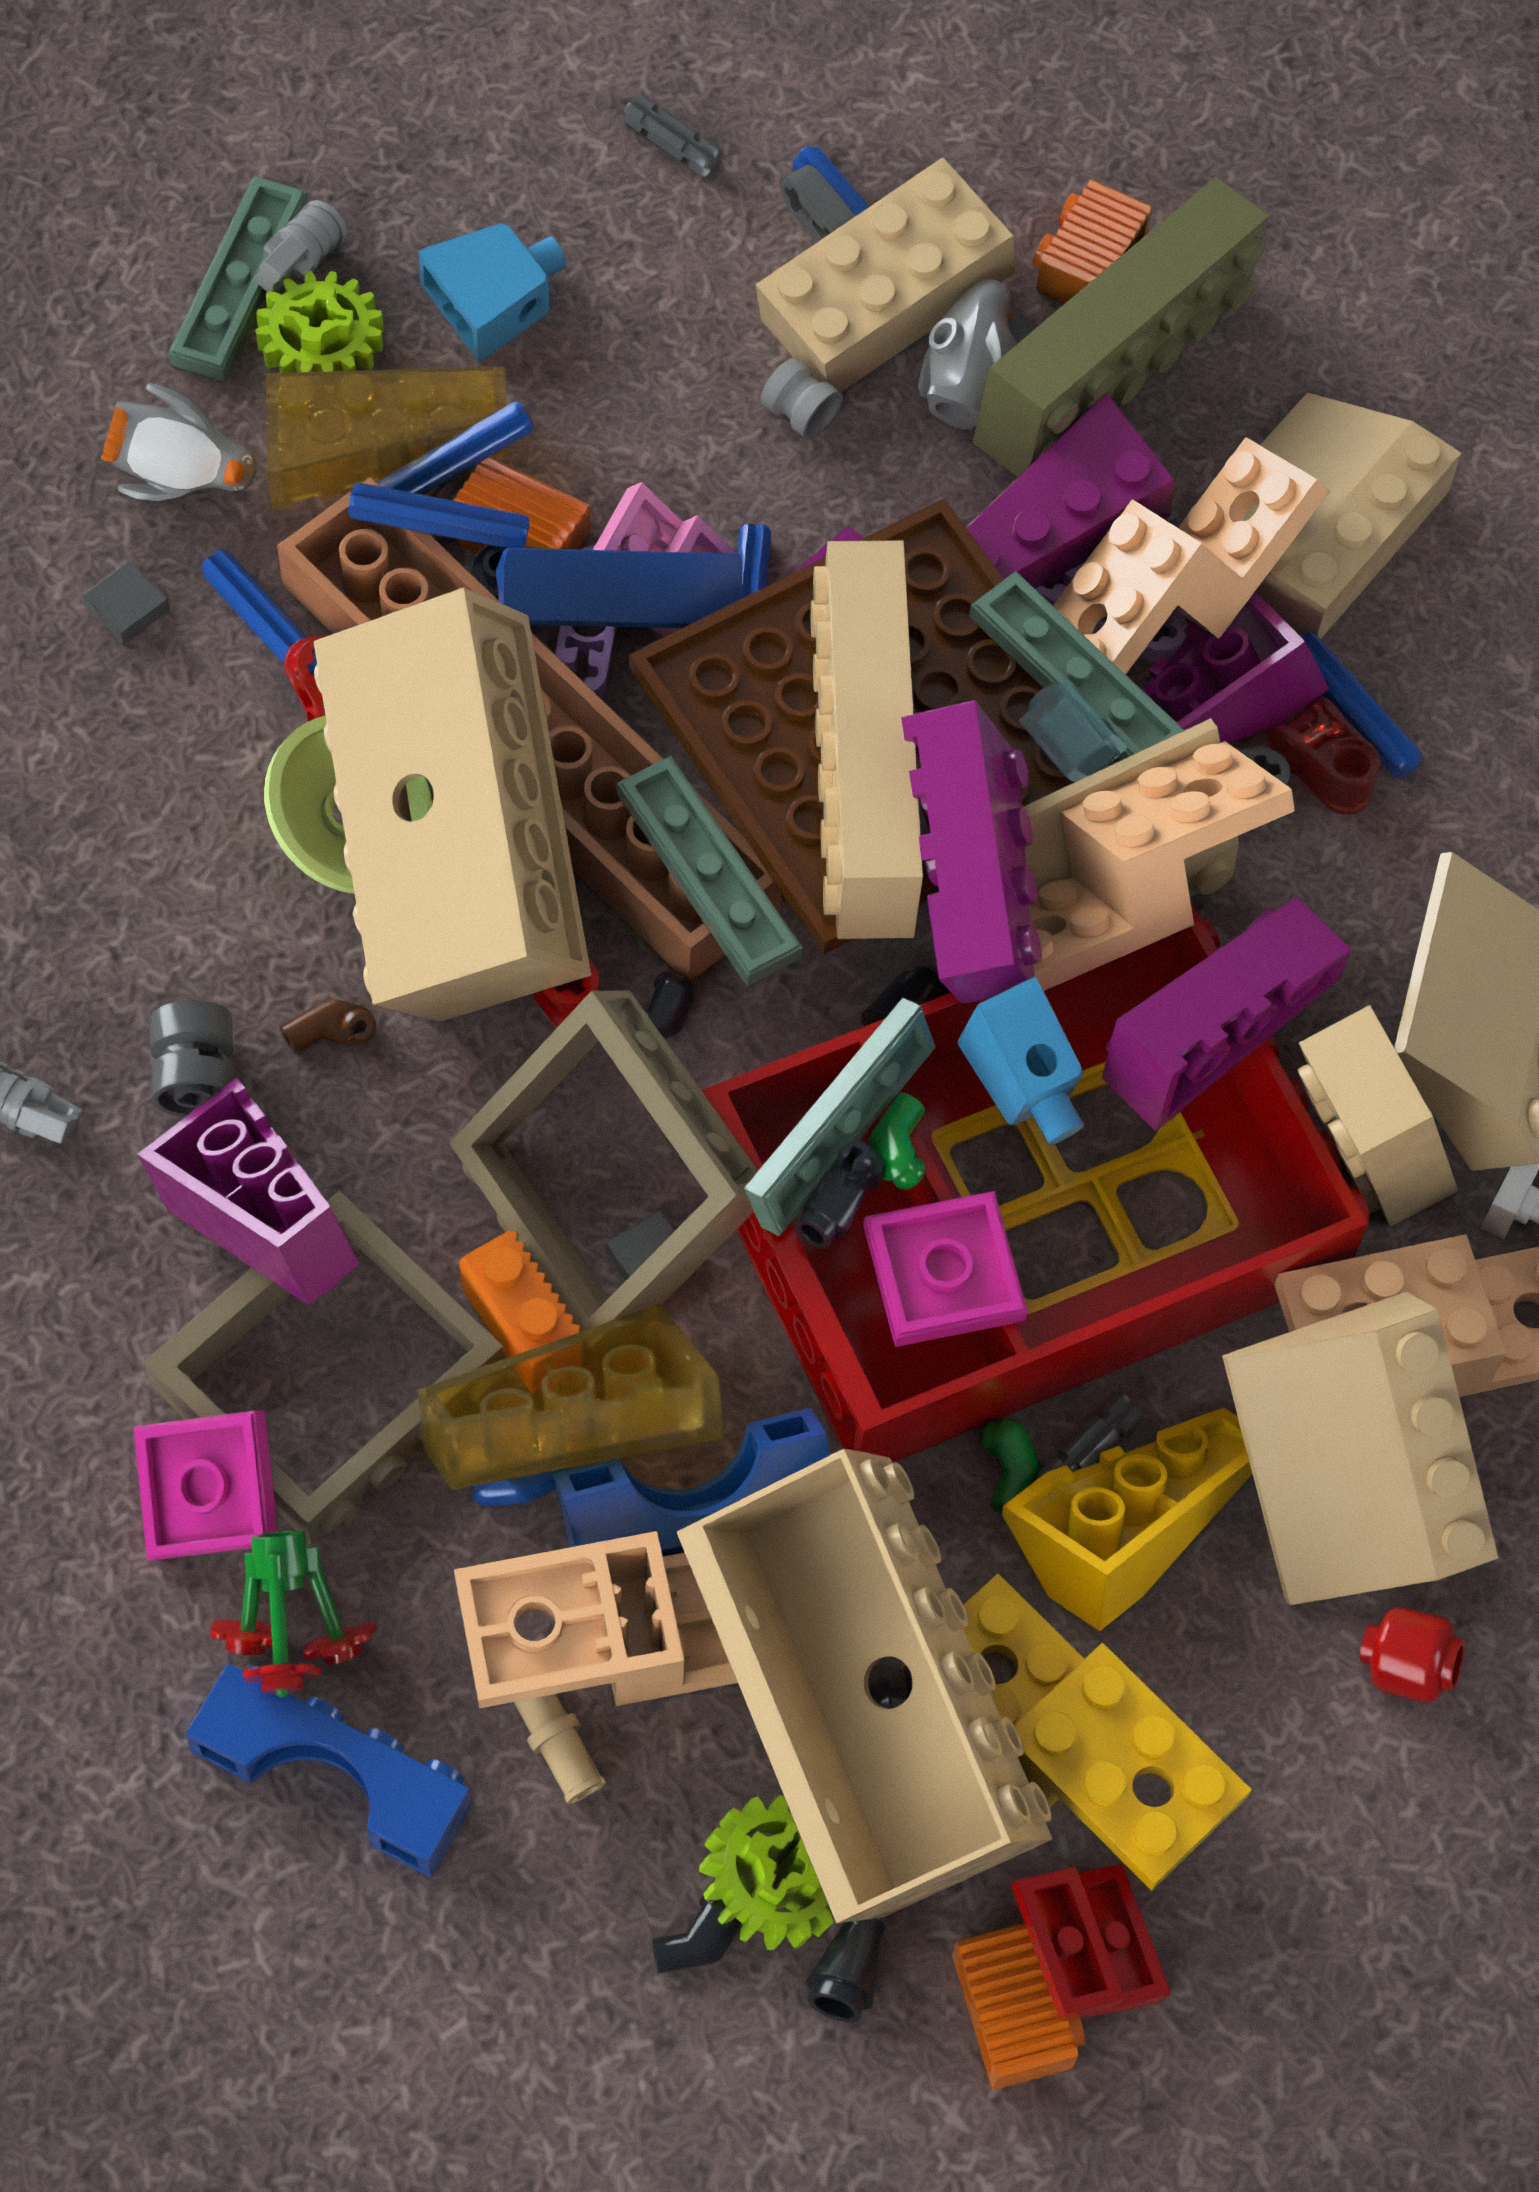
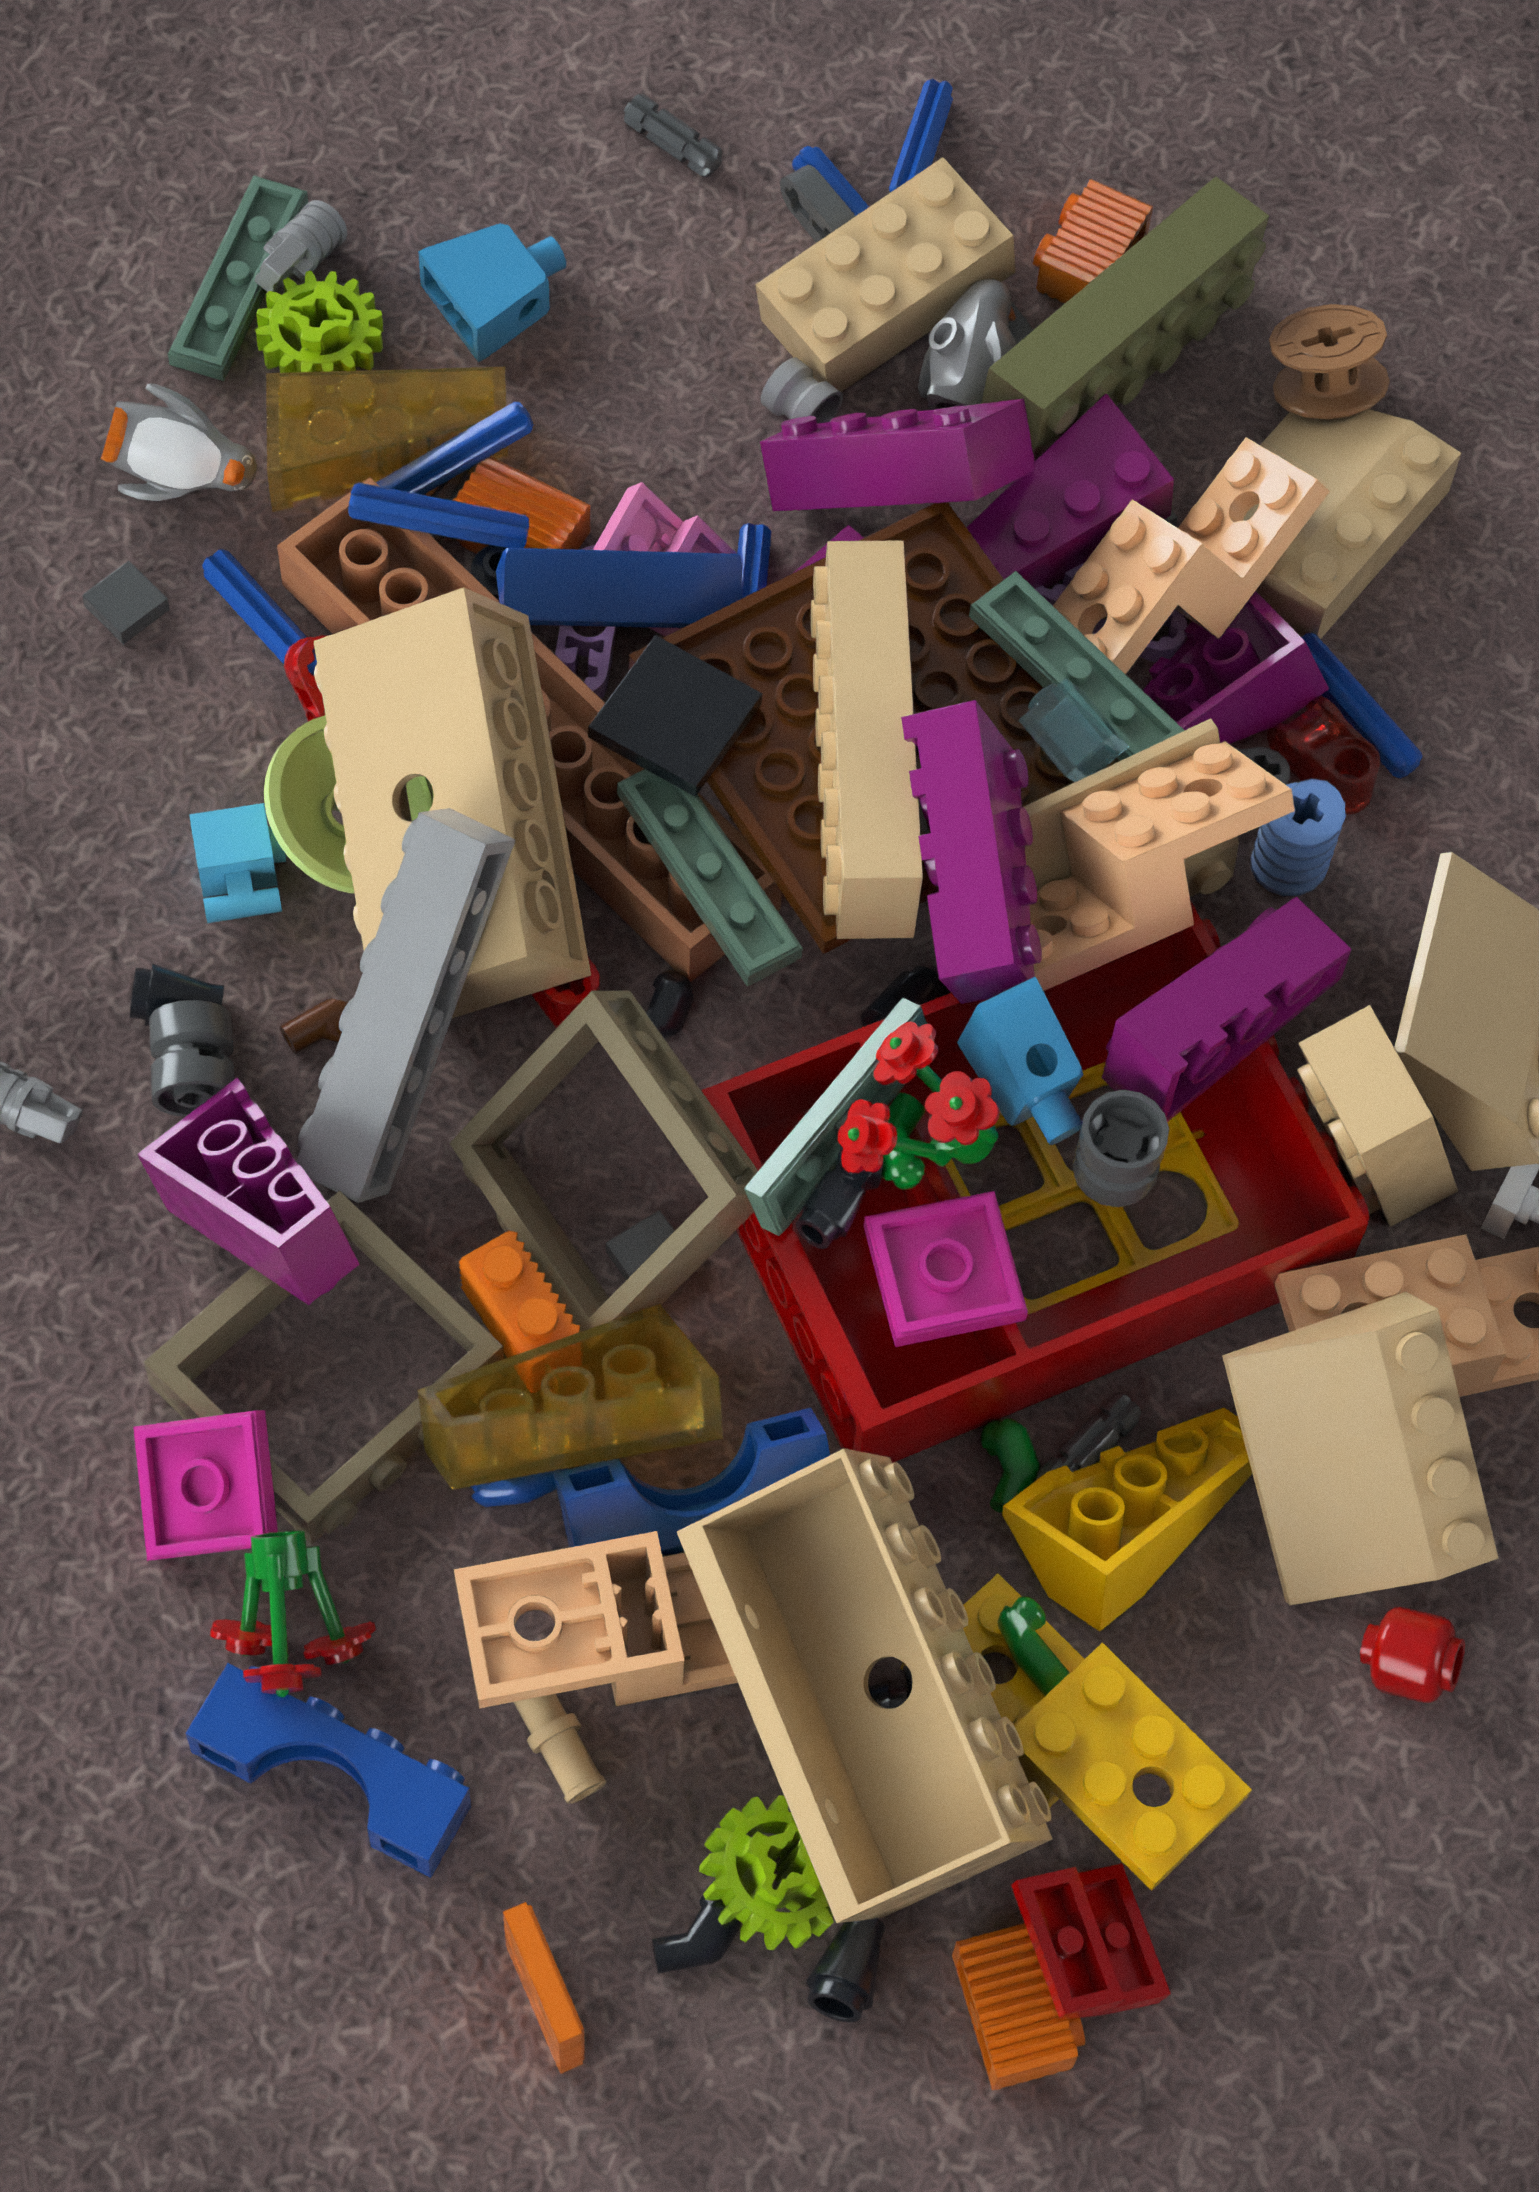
none -> black cone [129,963,224,1026]
none -> medium azure brick [189,803,286,923]
none -> light grey brick [296,808,515,1203]
none -> orange tile [503,1902,585,2074]
none -> black tile [588,635,762,797]
none -> magenta wedge [760,399,1036,512]
none -> red plant [838,1022,1000,1173]
none -> blue axle [889,78,953,193]
none -> green arm [998,1596,1070,1696]
none -> dark grey wheel [1072,1090,1169,1207]
none -> medium blue piece [1250,779,1346,896]
none -> medium nougat piece [1269,304,1390,420]

